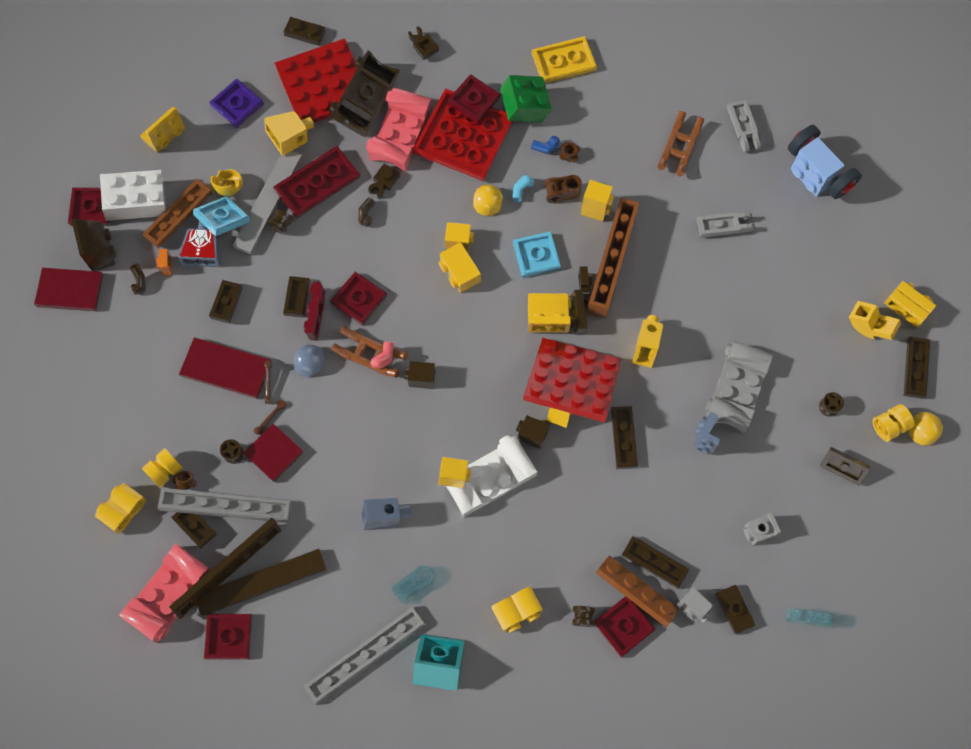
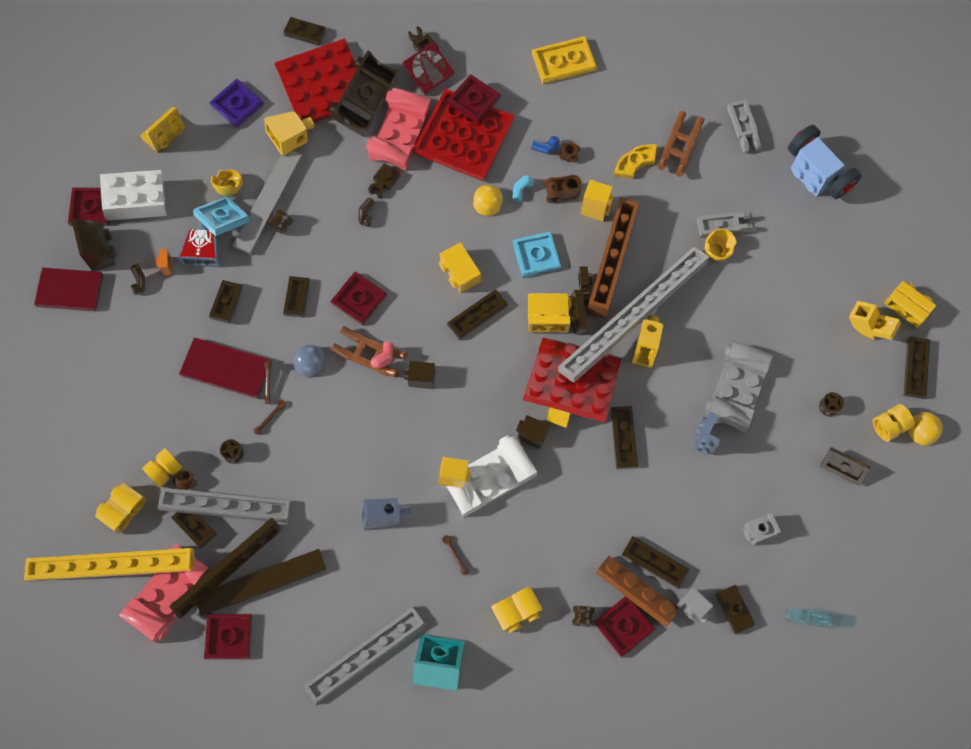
dark orange plate [142,179,213,249] -> none
dark red tile [243,424,304,482] -> none
dark red tile [273,146,360,219] -> none
dark red hinge [304,281,326,341] -> none
clear light blue piece [392,565,434,604] -> none
yellow brick [445,222,474,251] -> none
green brick [500,75,552,122] -> none
none -> yellow tile [24,548,195,581]
none -> dark red tile [402,42,455,95]
none -> reddish brown hinge [442,535,469,575]
none -> dark brown tile [447,289,508,340]
none -> light grey plate [558,247,709,383]
none -> yellow tile [614,144,657,179]
none -> yellow hair [705,228,737,261]

